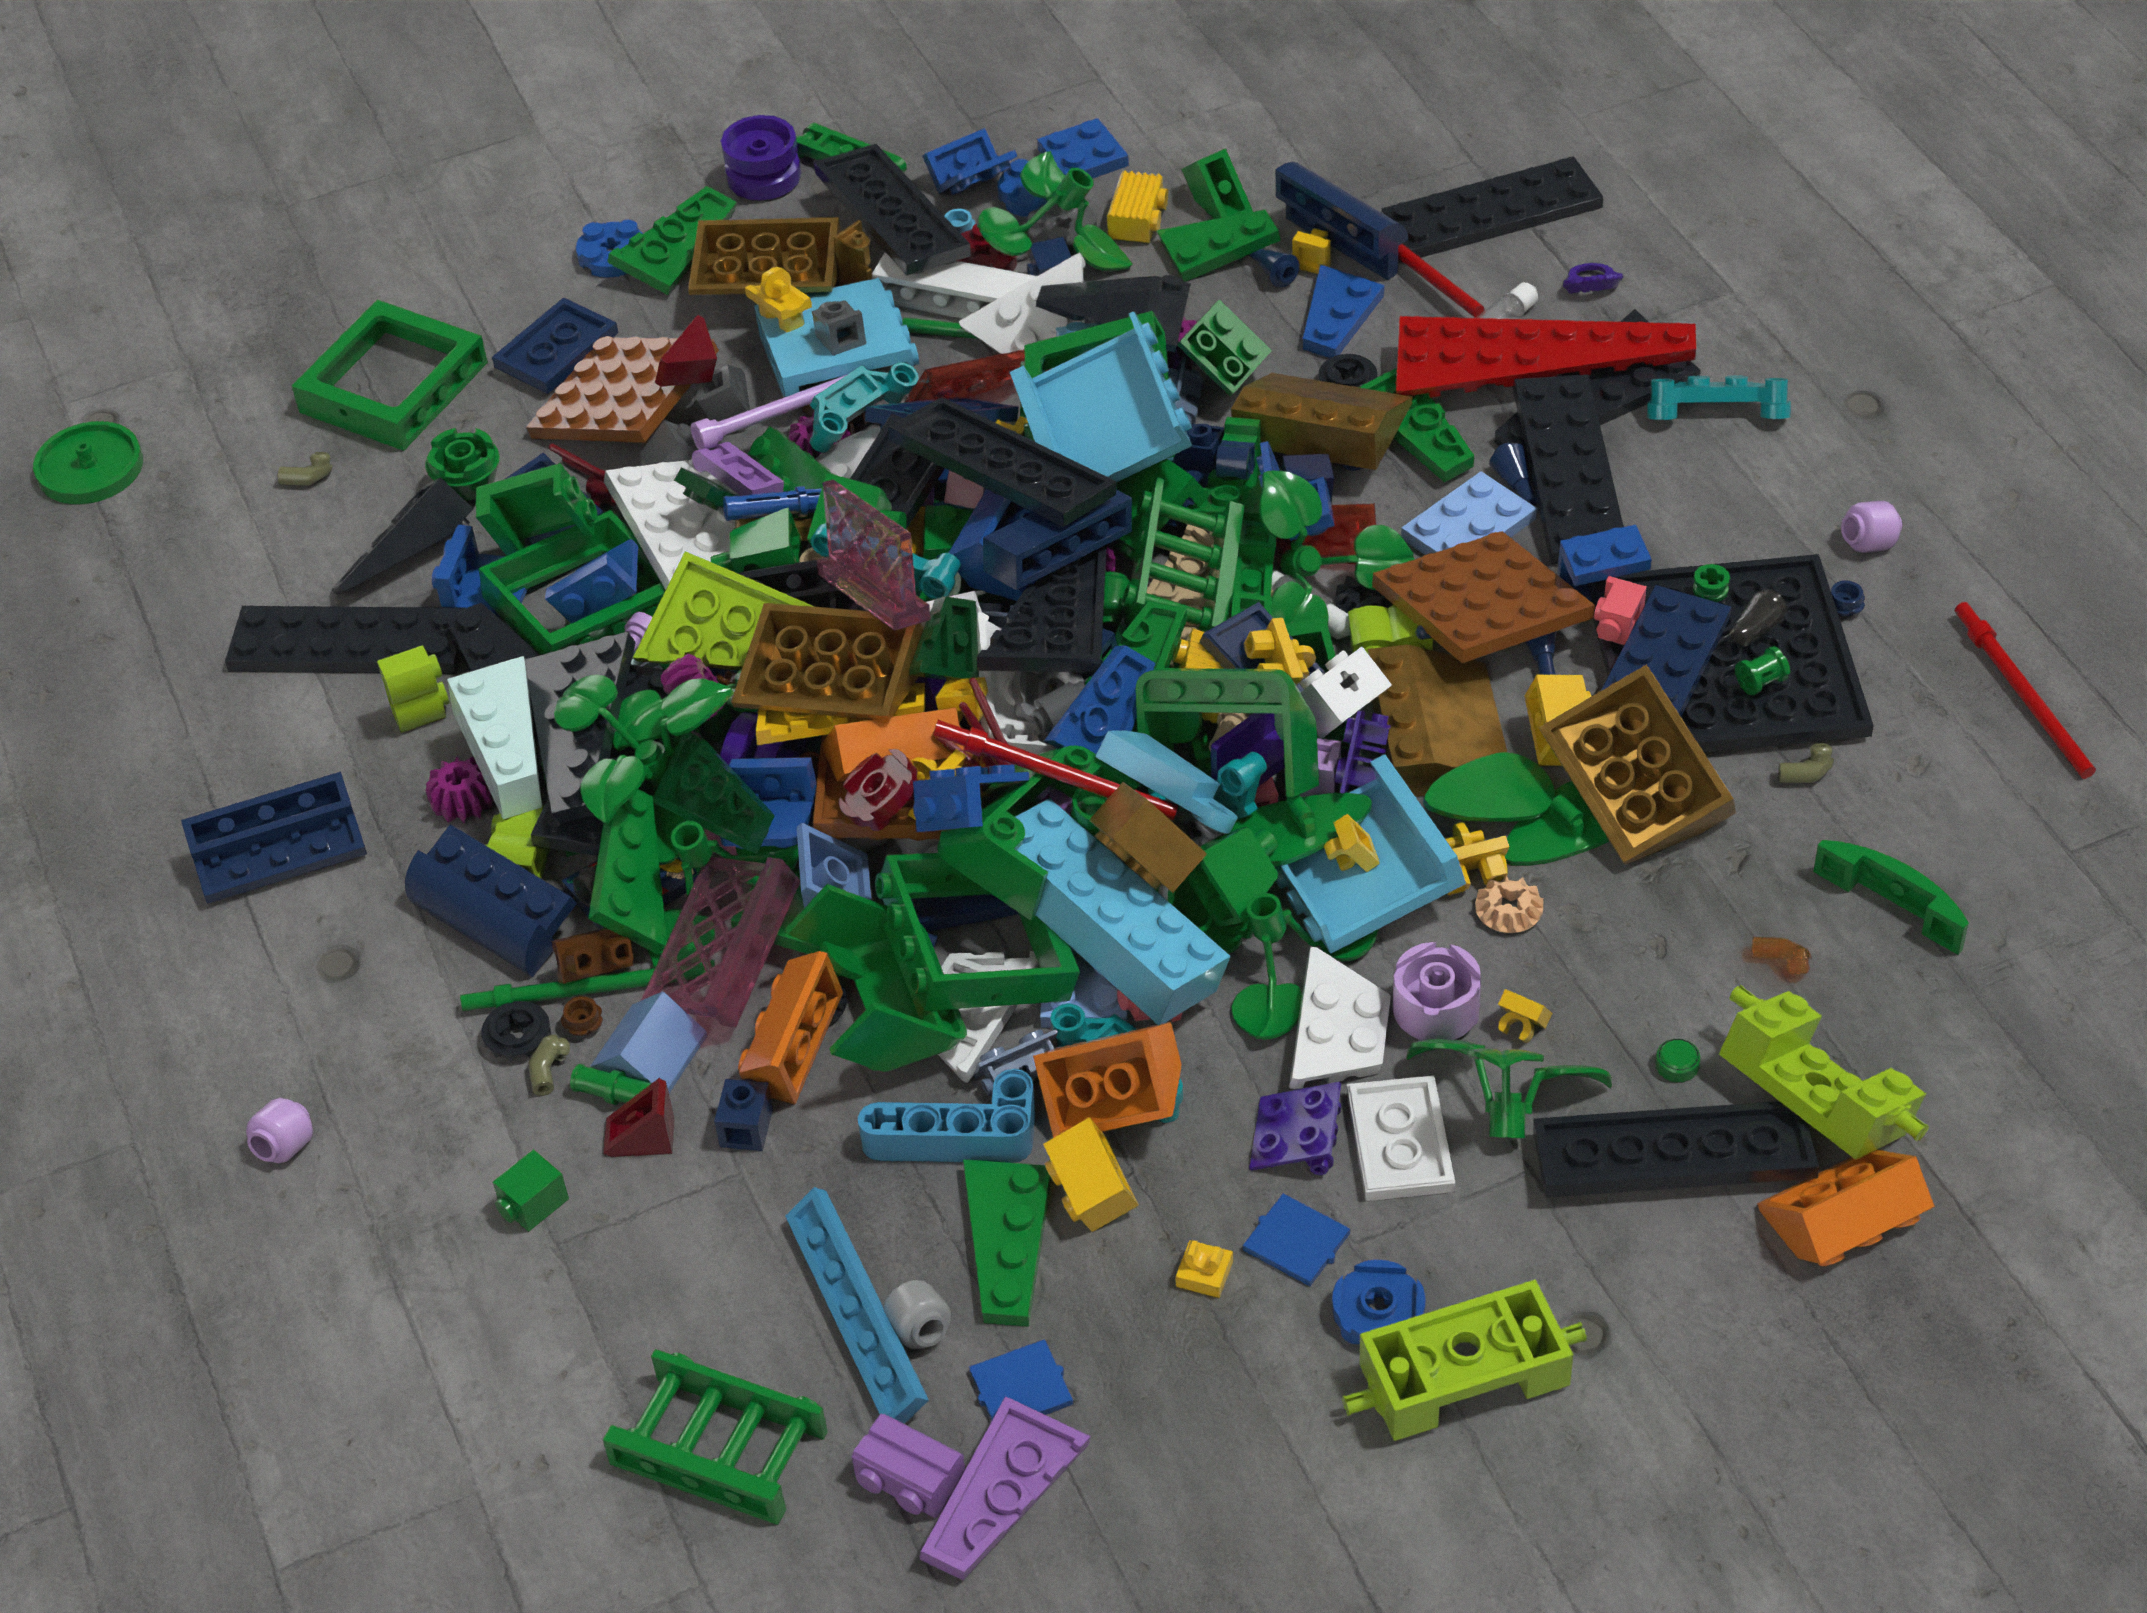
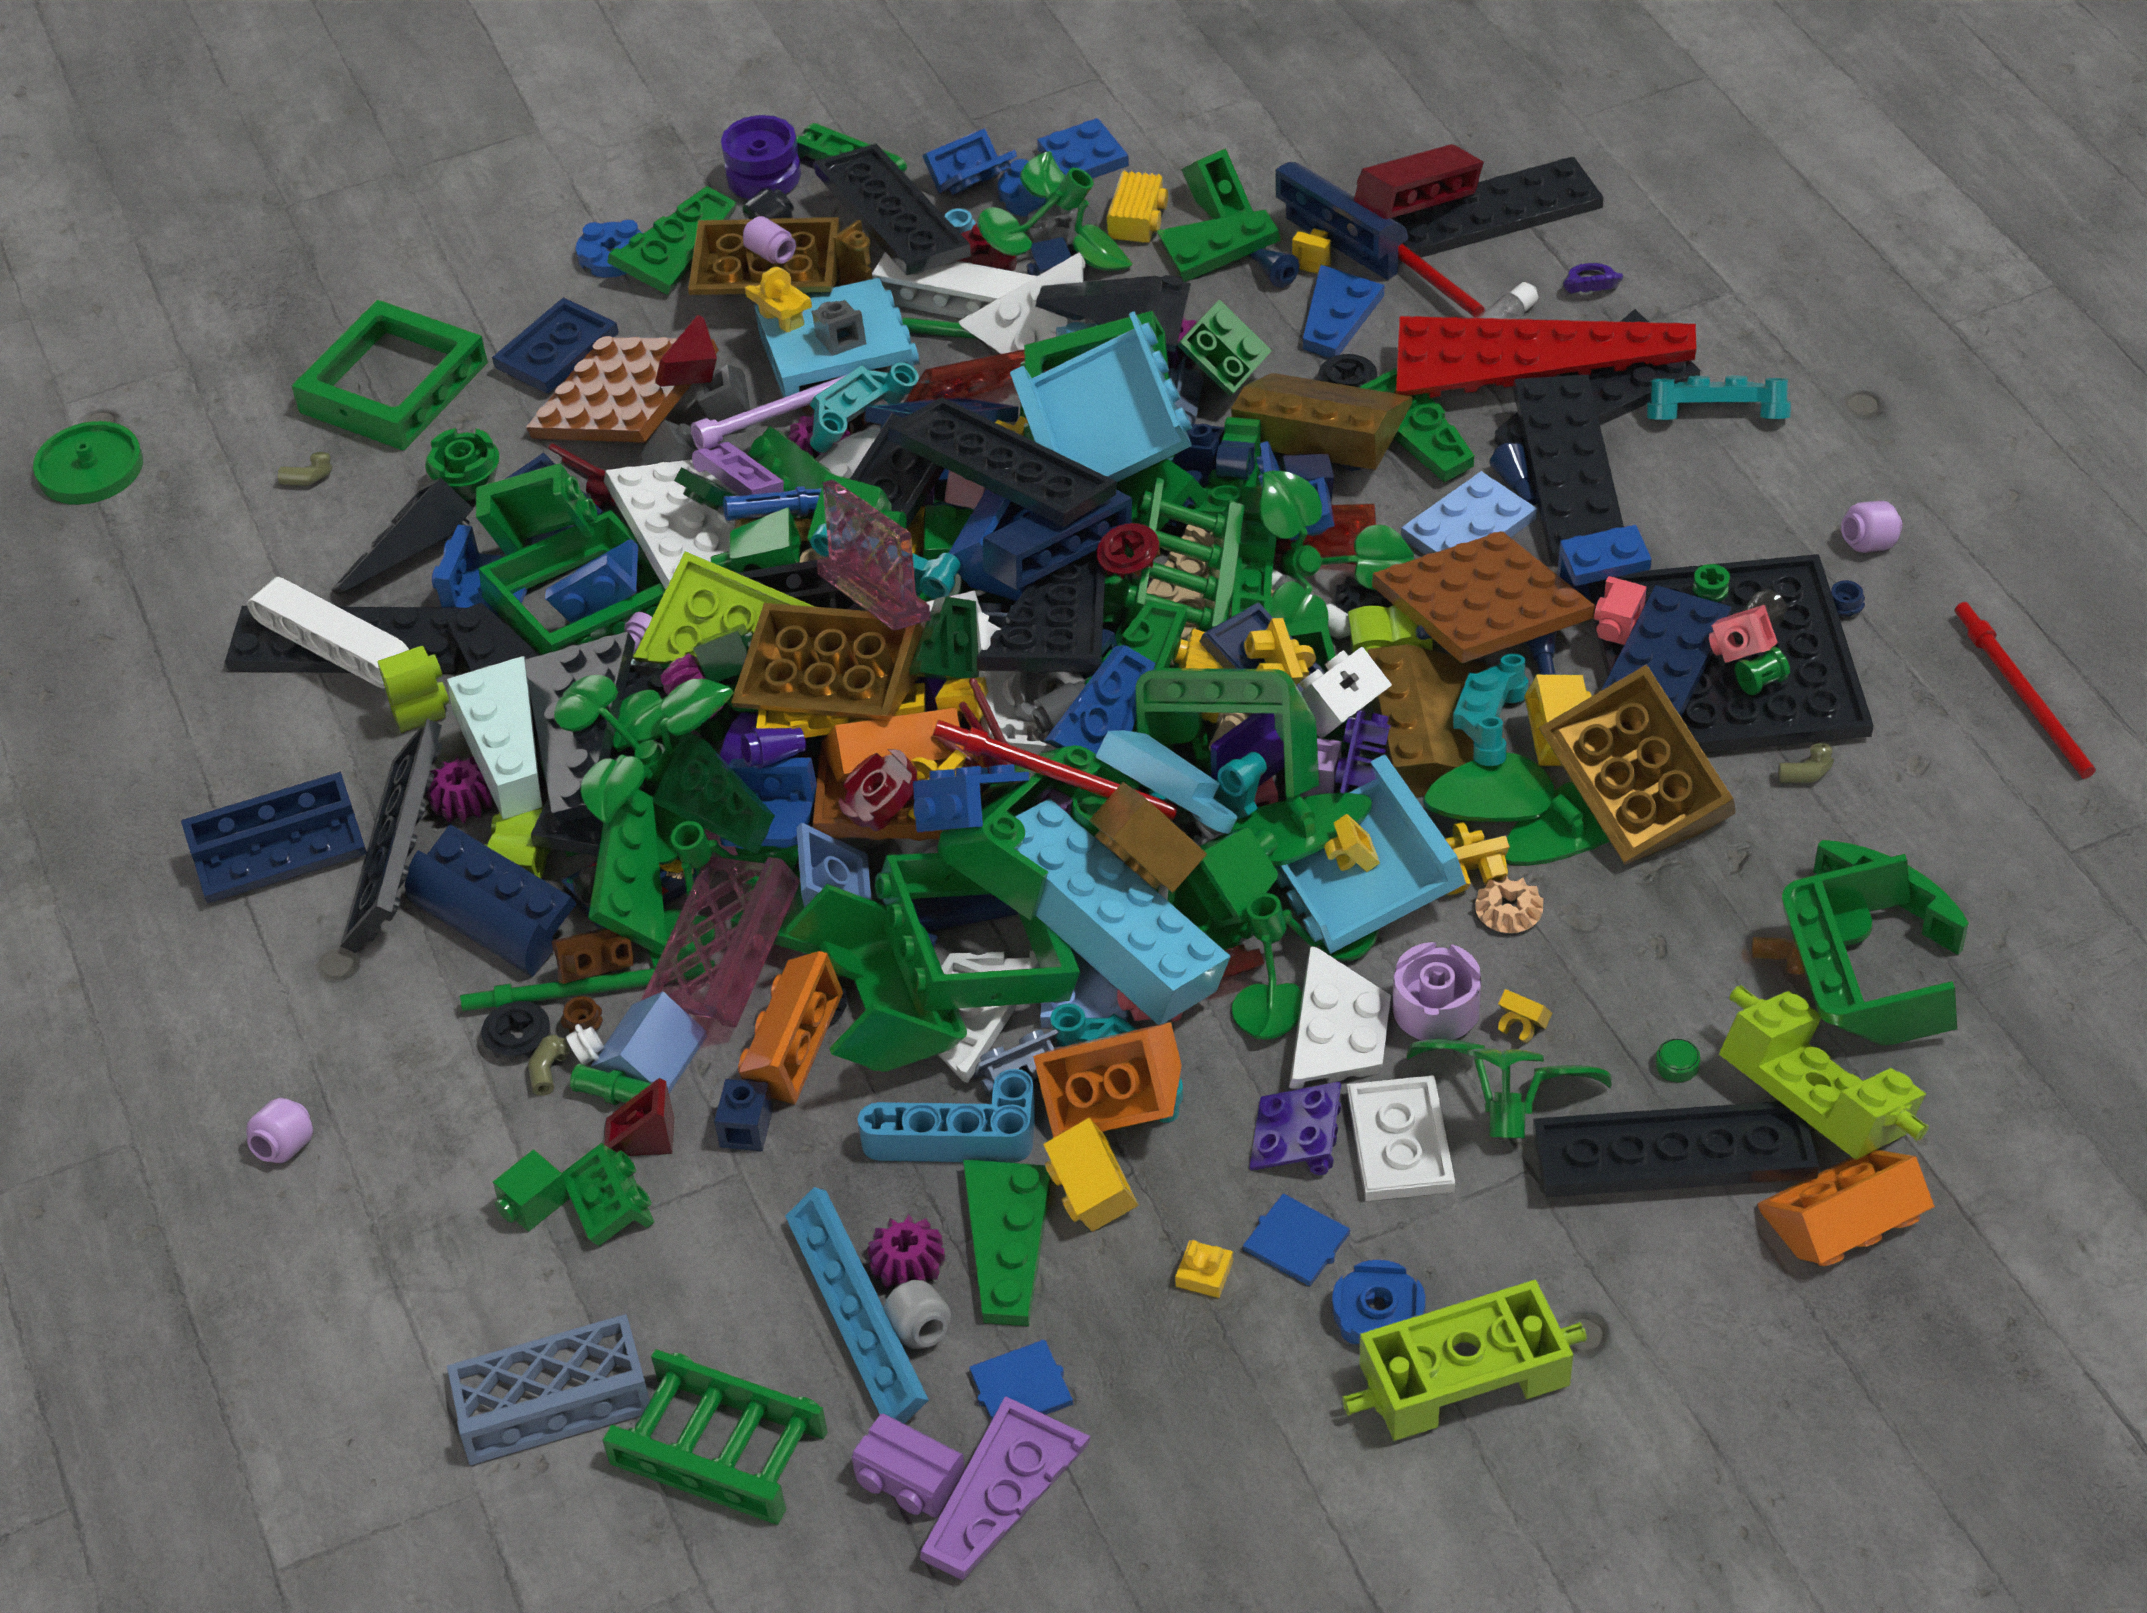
none -> white beam [247,577,409,688]
none -> black plate [340,719,442,953]
none -> sand blue fence [447,1314,650,1465]
none -> green bracket [562,1143,655,1246]
none -> white plate [566,1024,604,1065]
none -> dark green brick [693,623,754,682]
none -> dark purple cone [741,728,806,769]
none -> black head [742,188,794,219]
none -> lavender brick [743,216,796,264]
none -> magenta gear [867,1213,946,1290]
none -> dark red gear [1097,523,1160,579]
none -> clear red plate [1222,944,1264,979]
none -> dark red brick [1354,144,1484,219]
none -> teal plate [1453,654,1529,766]
none -> coral brick [1709,605,1778,663]
none -> green windscreen [1782,854,1958,1046]

